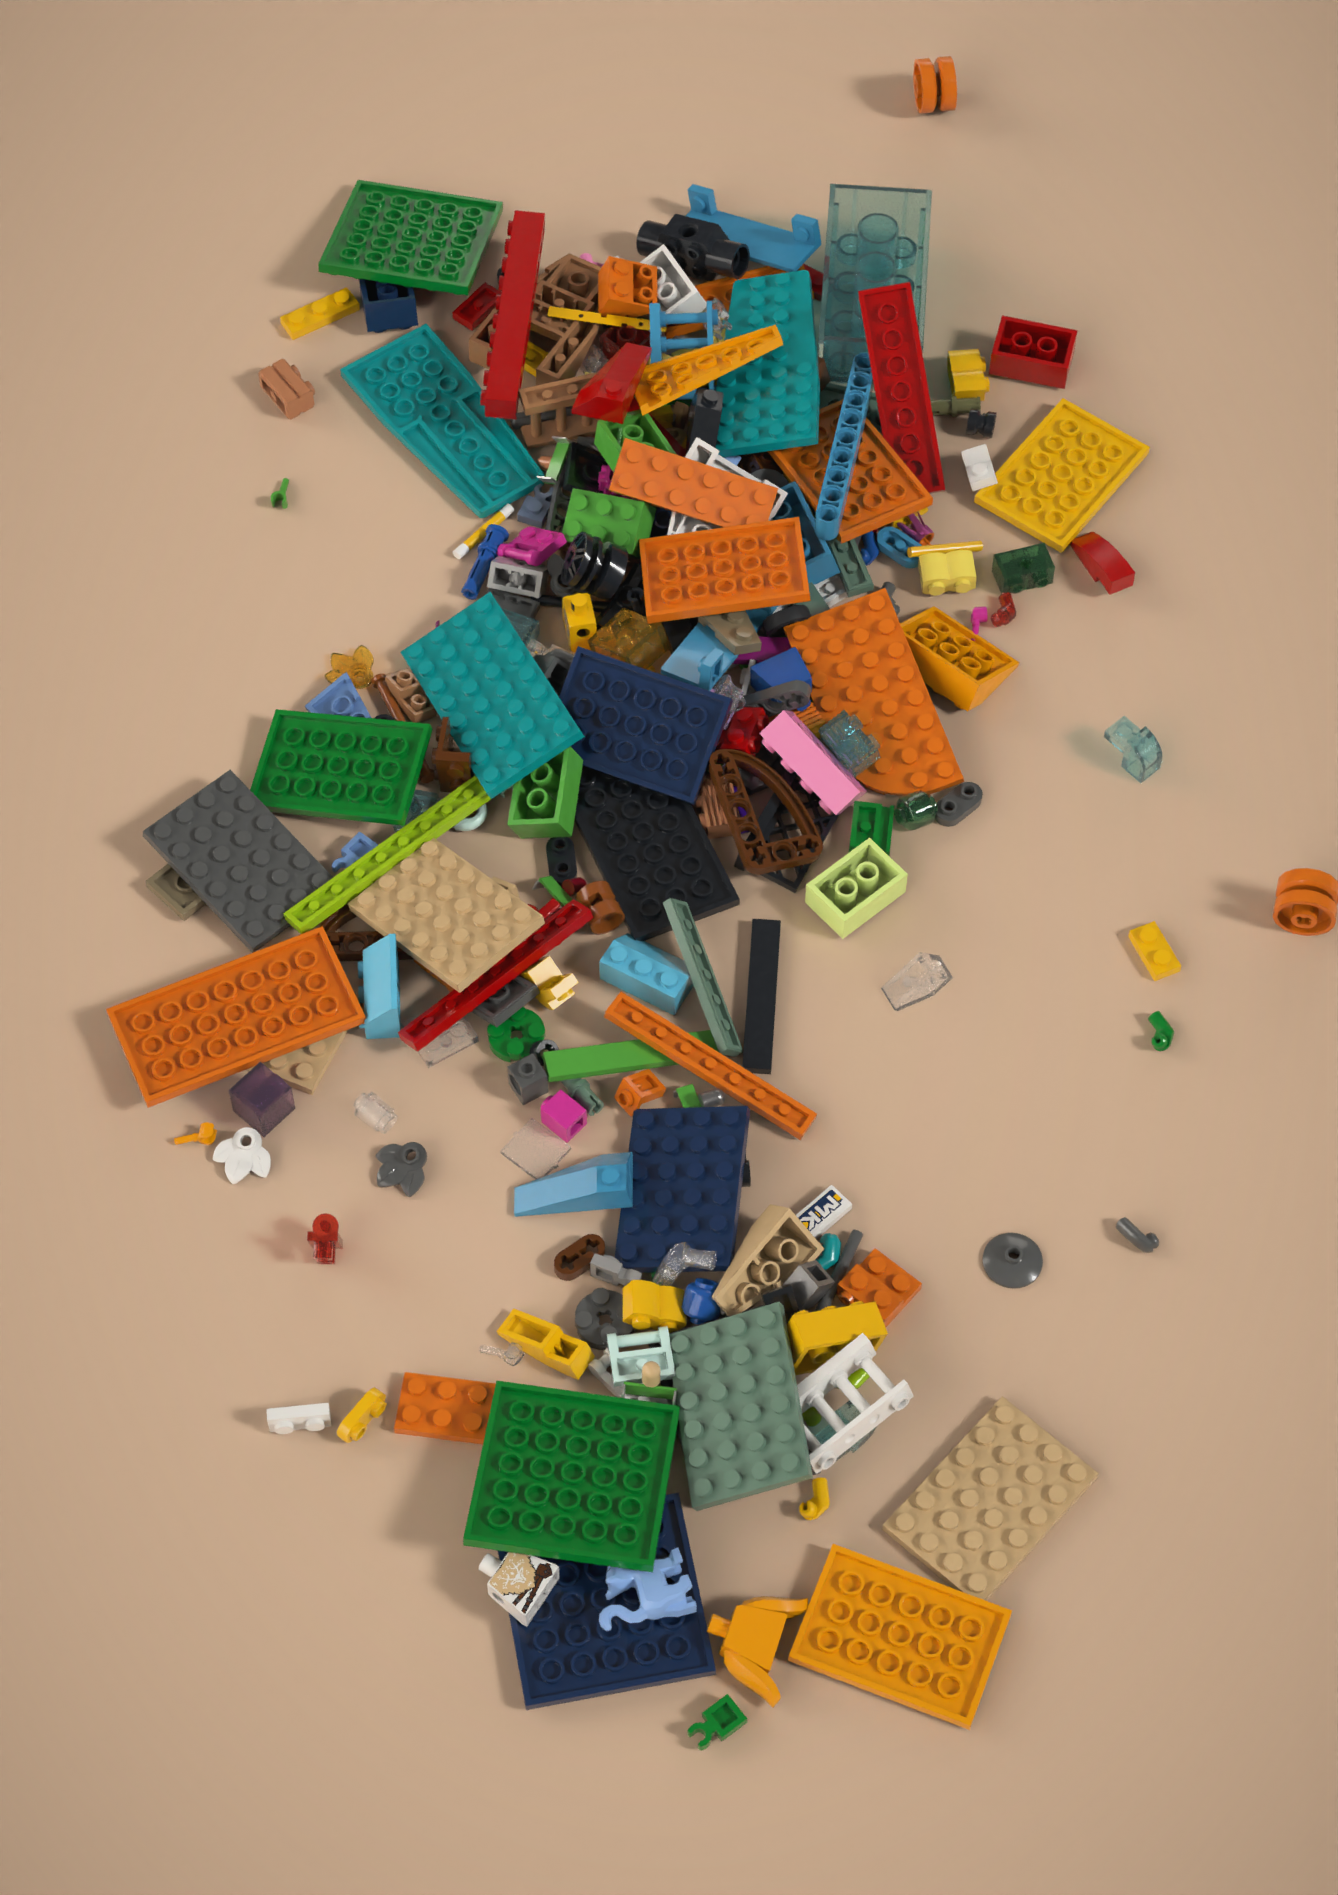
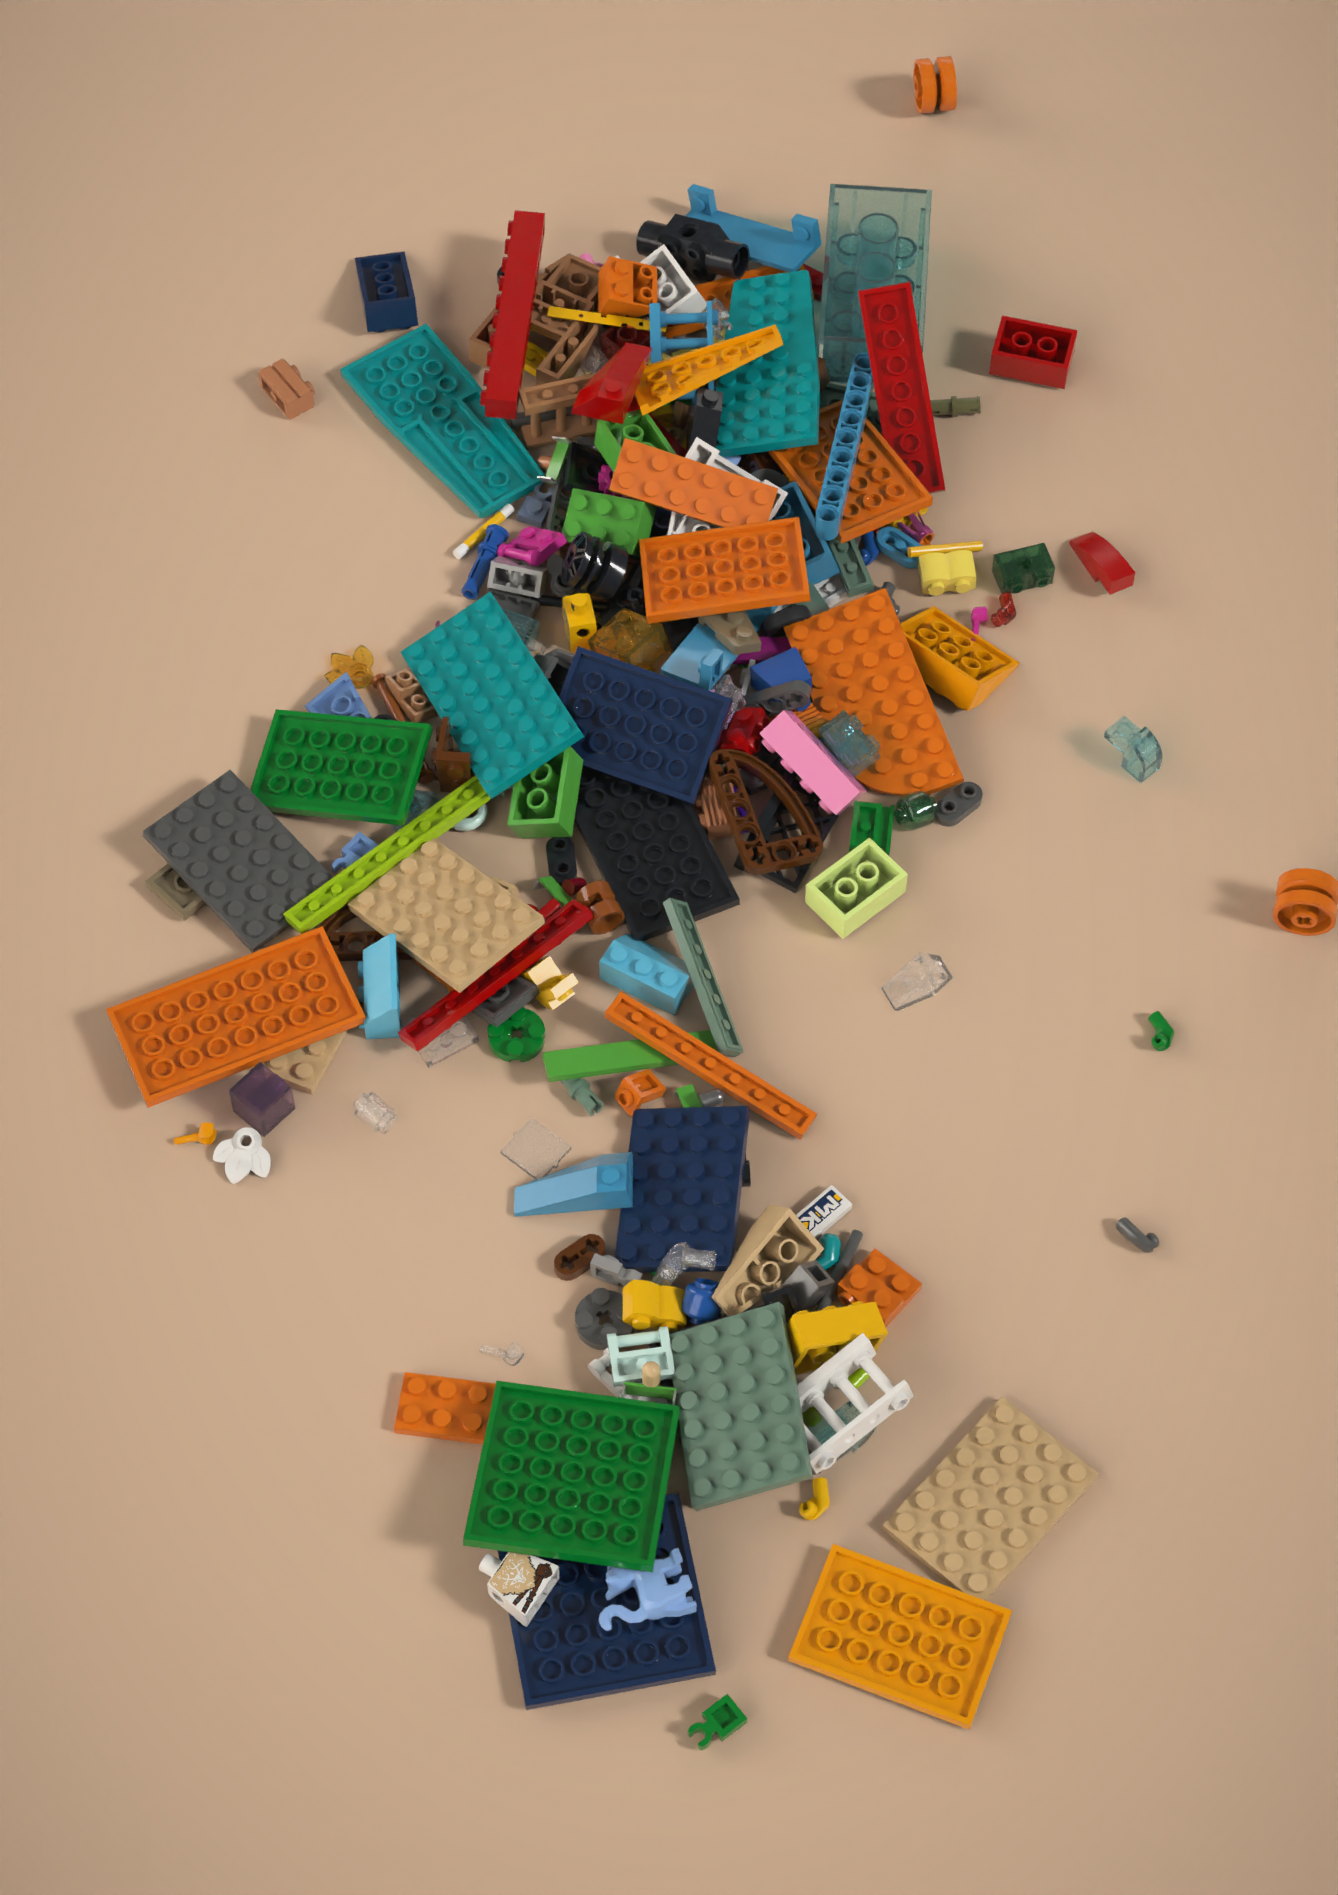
white plate [266,1403,332,1434] -> none
bright green hand [271,478,289,509] -> none
yellow plate [280,287,360,340] -> none
clear red hips [307,1213,343,1264] -> none
green plate [318,180,503,295] -> none
yellow plate [337,1387,387,1443] -> none
dark grey plate [376,1142,427,1197] -> none
red plate [452,282,502,331] -> none
yellow slope [496,1308,595,1380] -> none
dark grey brick [507,1054,548,1105] -> none
black bush [529,1039,559,1066] -> none
dark pink brick [540,1089,587,1143] -> none
light orange torso [706,1596,808,1708] -> none
black tile [742,919,781,1074] -> none
yellow brick [946,349,990,401] -> none
white slope [961,444,998,491] -> none
black wheel [966,408,997,438] -> none
yellow plate [974,398,1150,553] -> none
dark grey dish [983,1233,1043,1289] -> none
yellow plate [1128,921,1181,981] -> none

